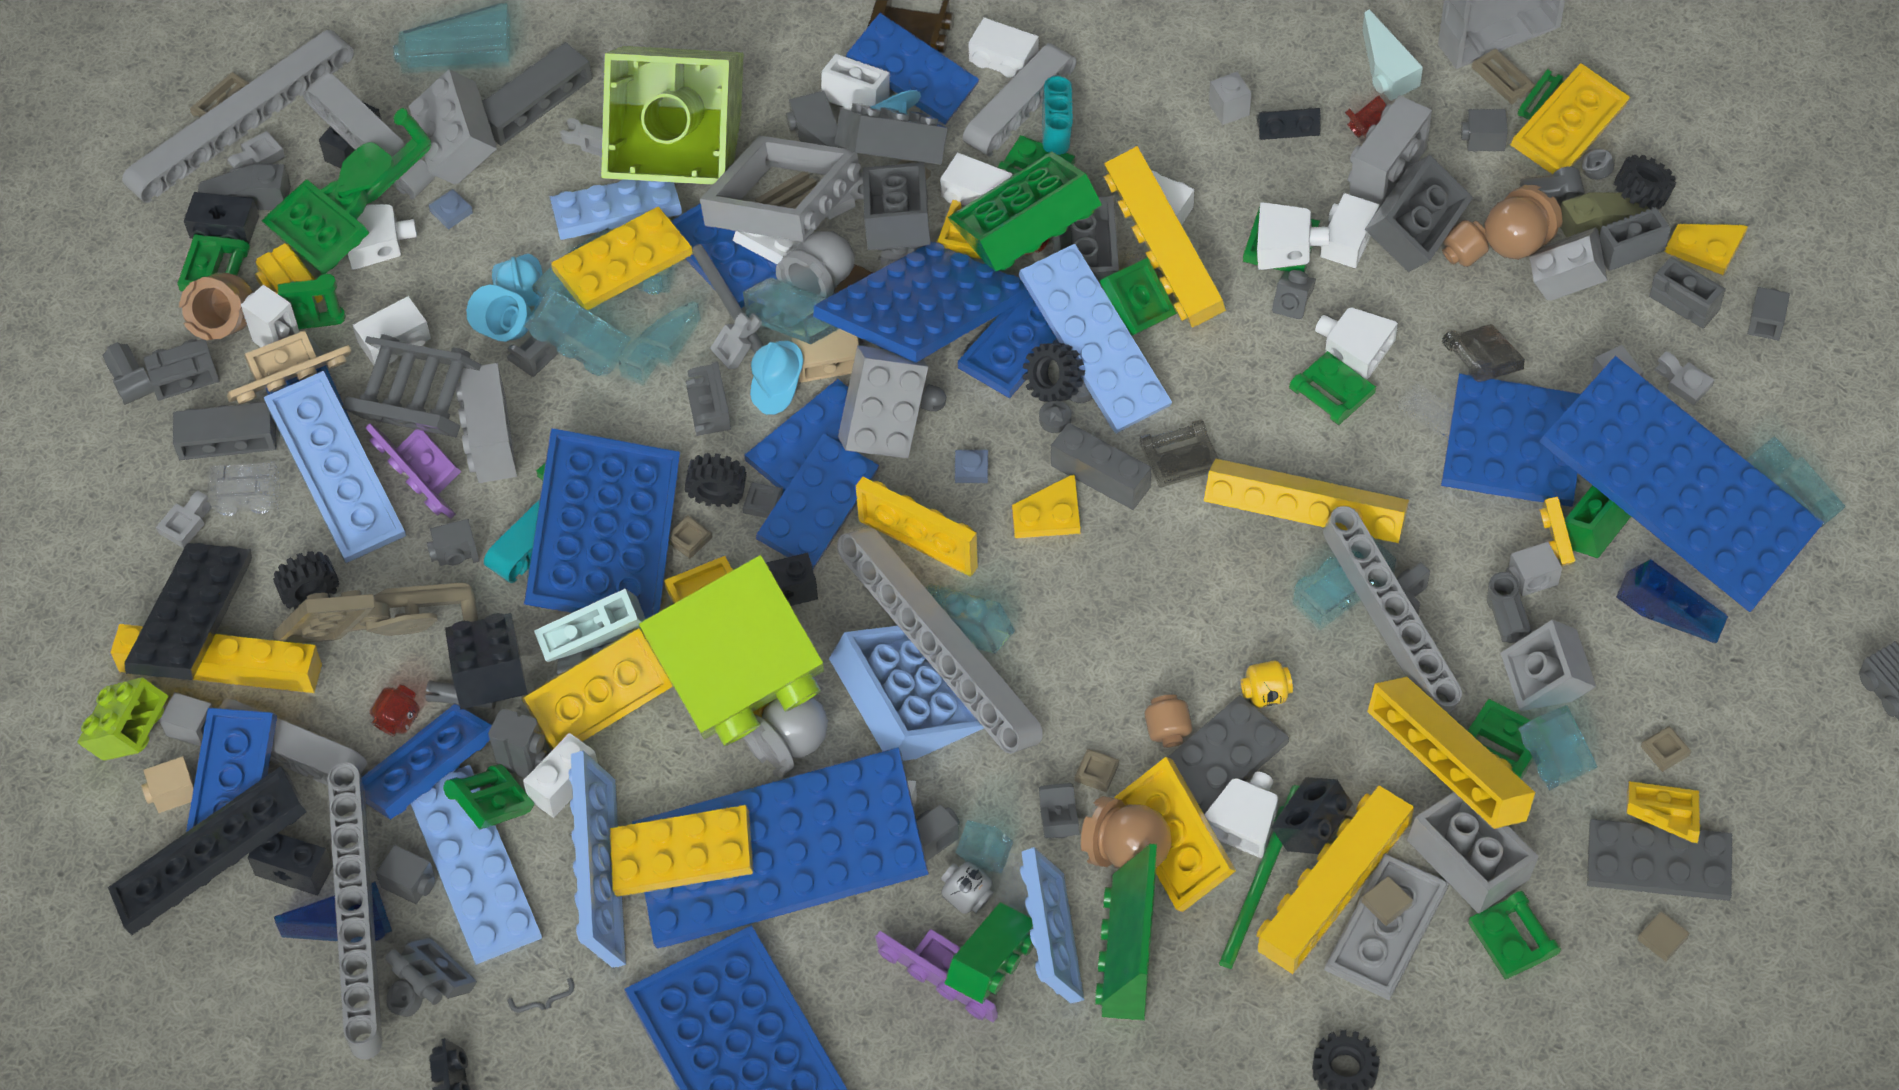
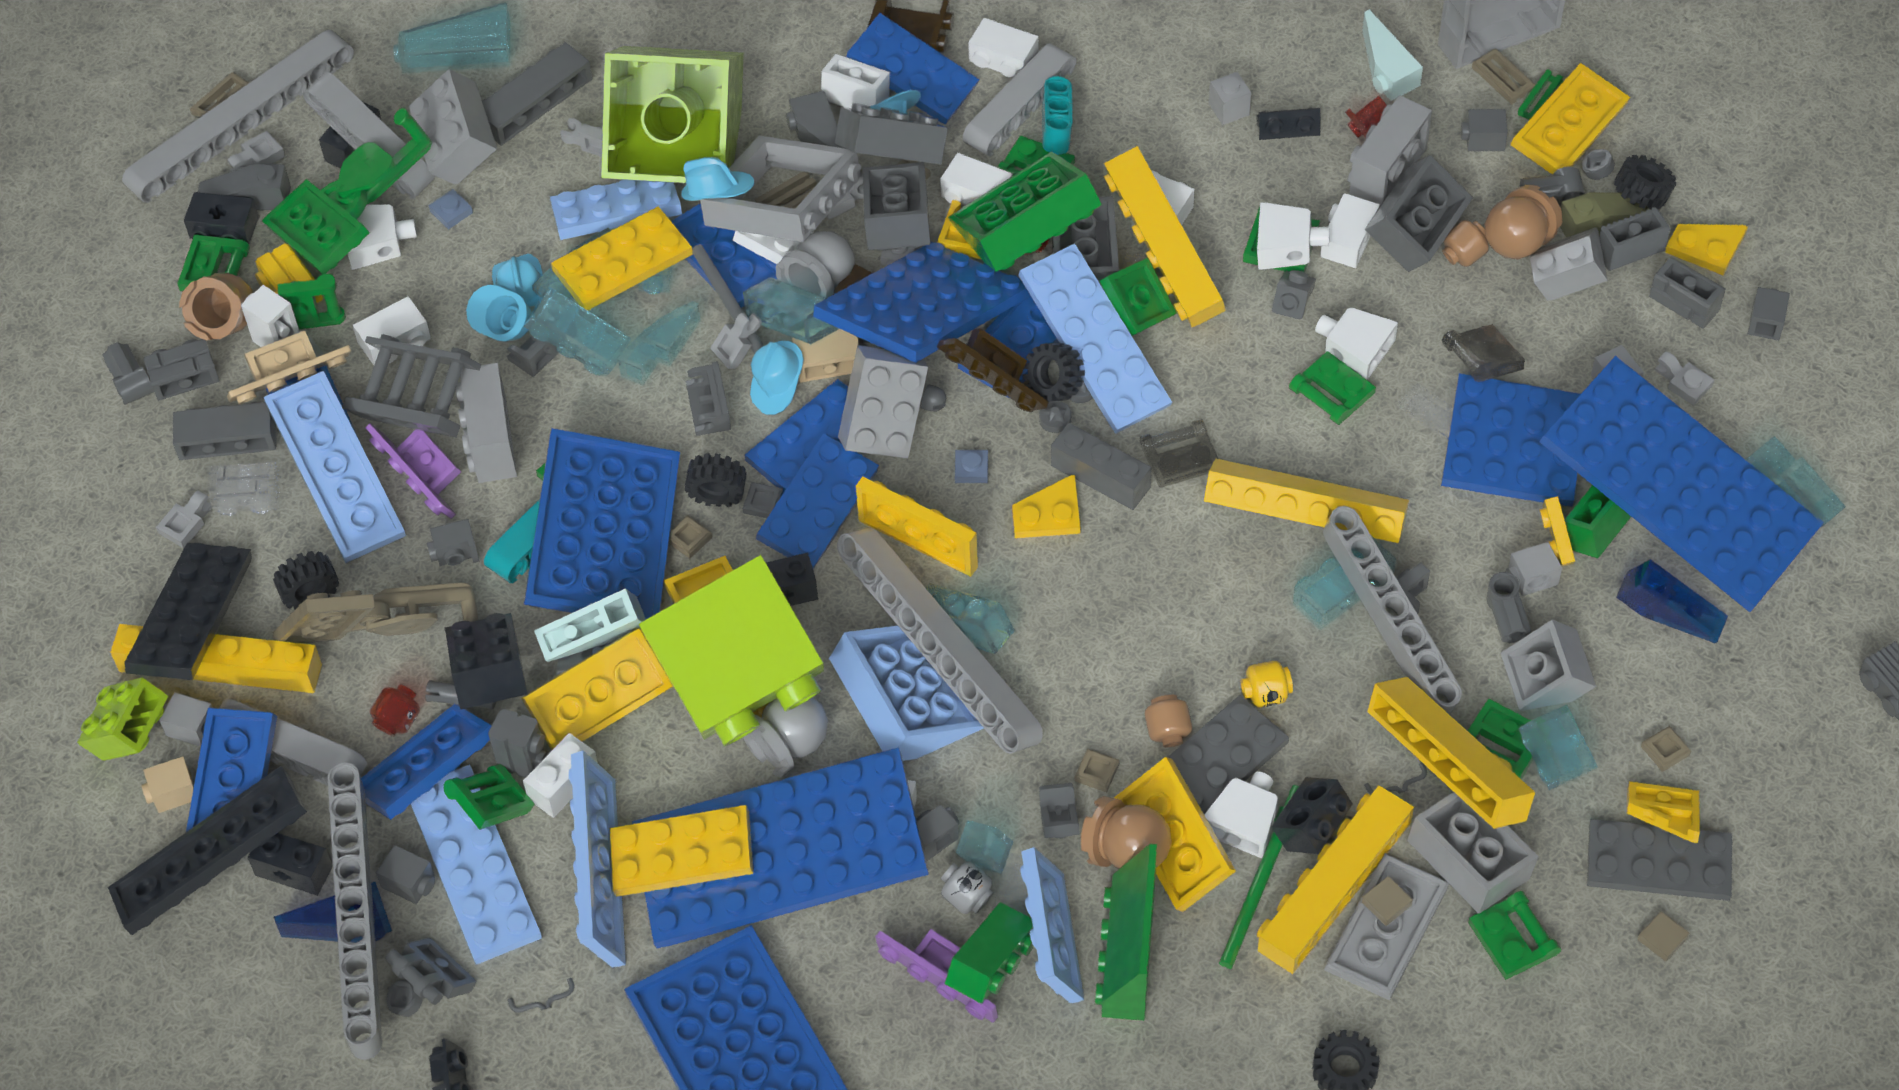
none -> medium azure piece [681,157,754,201]
none -> dark brown bracket [937,328,1049,412]
none -> dark grey piece [1364,762,1427,794]

